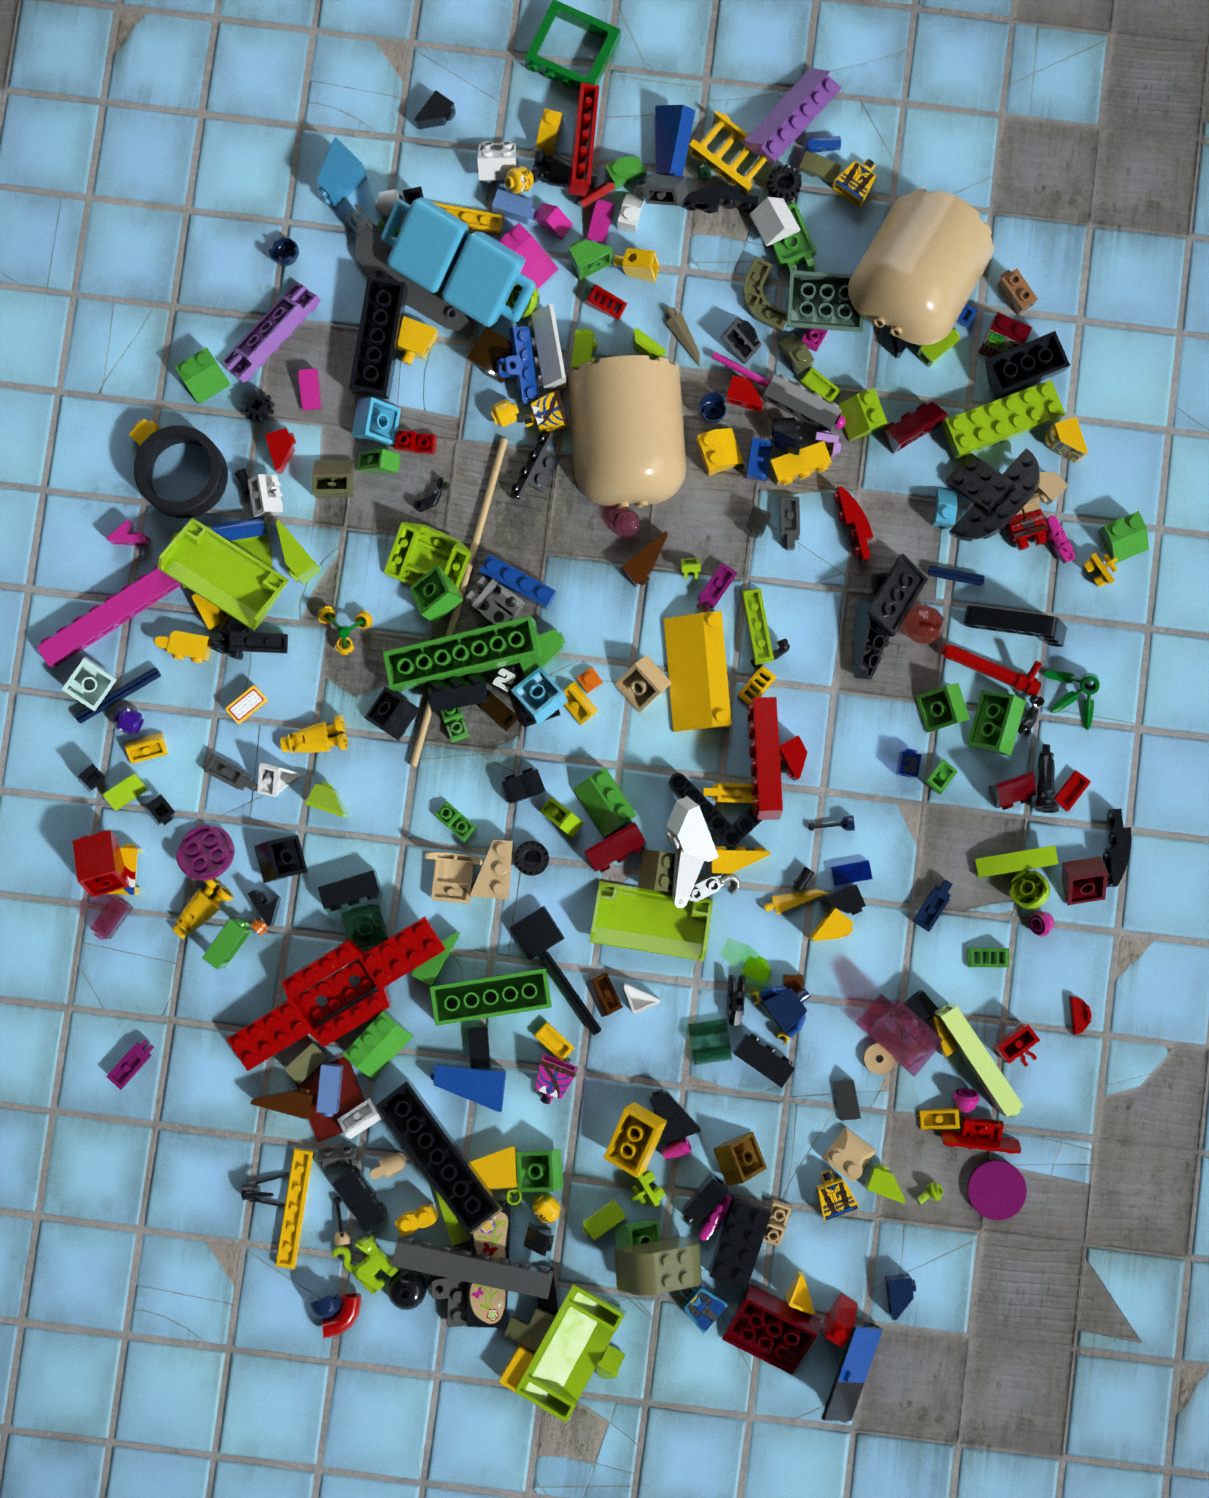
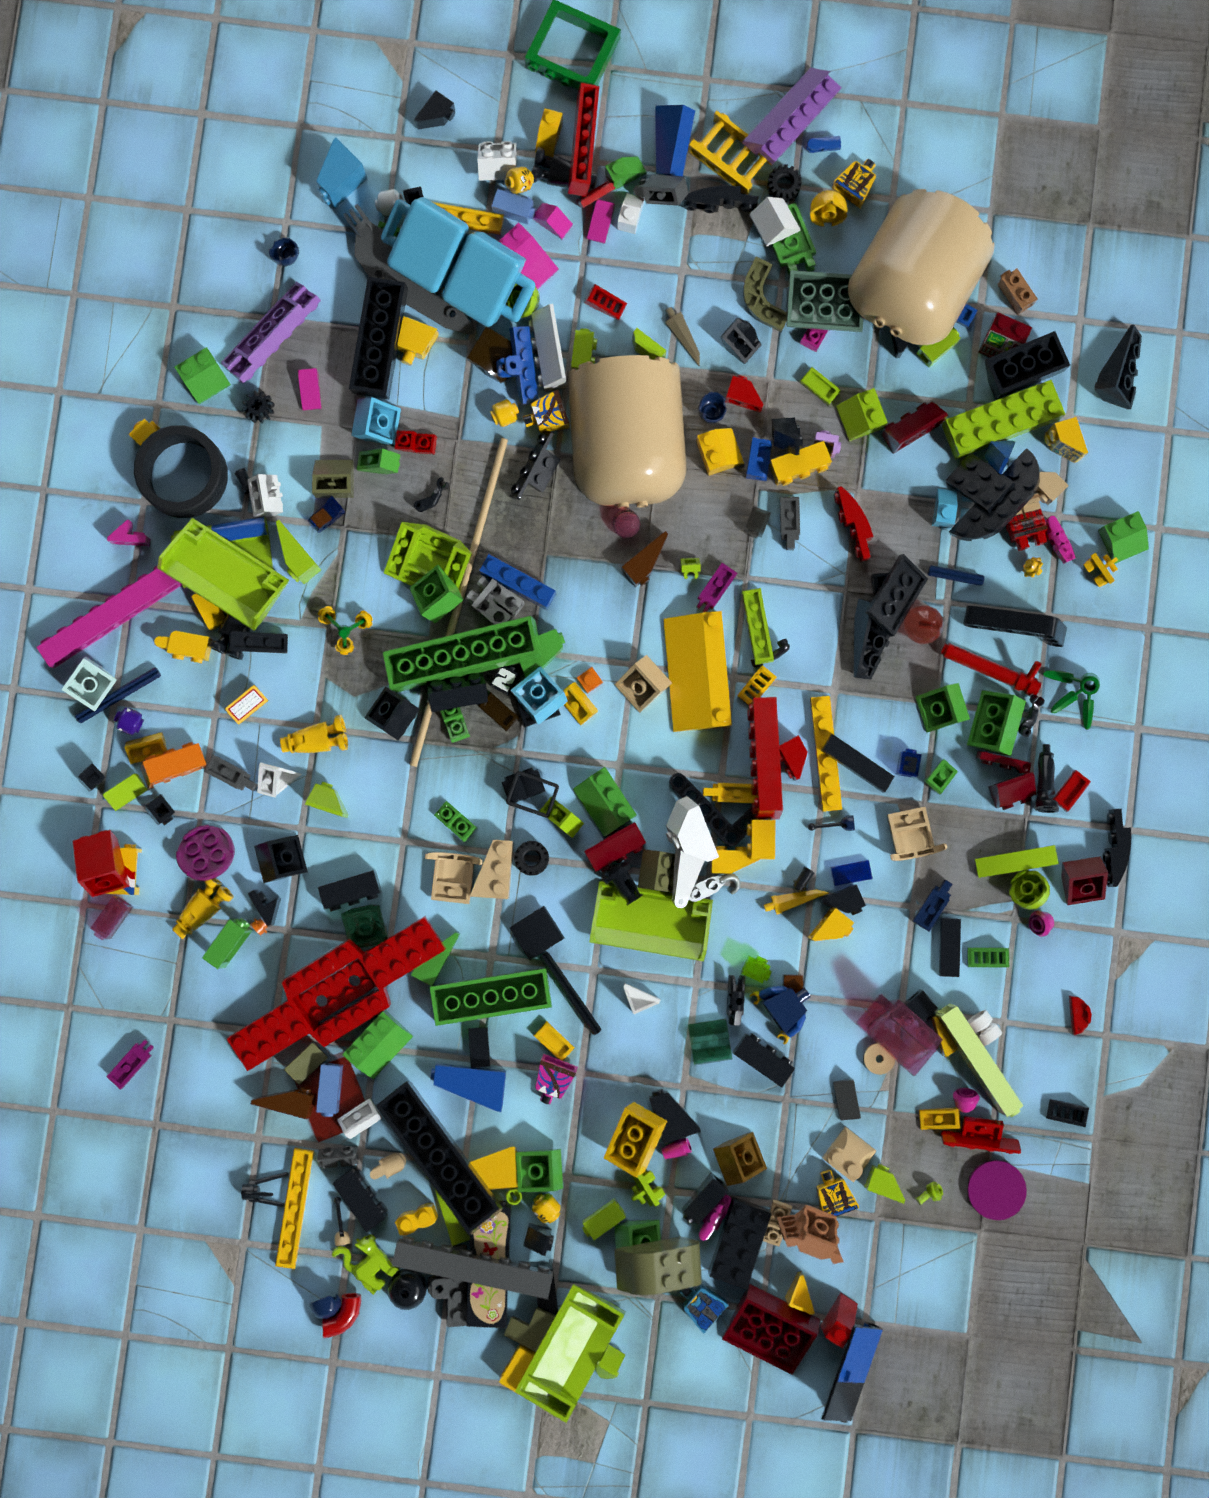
red slope [265,428,296,474] -> none
bright green slope [569,240,613,281] -> none
reddish brown slope [586,972,623,1017] -> none
yellow torso [614,248,660,283] -> none
clear green plate [697,159,711,182] -> none
piece [712,352,846,432] -> none
olive slope [777,333,814,375] -> none
olive slope [797,151,841,185] -> none
dark blue slope [885,1274,916,1320] -> none
red brick [993,1023,1040,1067] -> none
none -> orange wedge [140,742,207,790]
none -> clear blue leg [308,496,346,533]
none -> black piece [506,771,559,818]
none -> black piece [604,860,643,906]
none -> yellow brick [747,820,776,860]
none -> nougat slope [777,1205,844,1264]
none -> yellow cylinder [810,190,848,227]
none -> yellow plate [810,696,842,812]
none -> black tile [821,734,895,793]
none -> tan piece [887,807,947,861]
none -> black tile [939,918,961,977]
none -> white wheel [967,1010,1002,1046]
none -> dark red hinge [976,751,1032,774]
none -> blue slope [984,441,1015,474]
none -> yellow plant [1022,557,1043,578]
none -> black slope [1046,1099,1089,1127]
none -> black wedge [1094,325,1142,409]

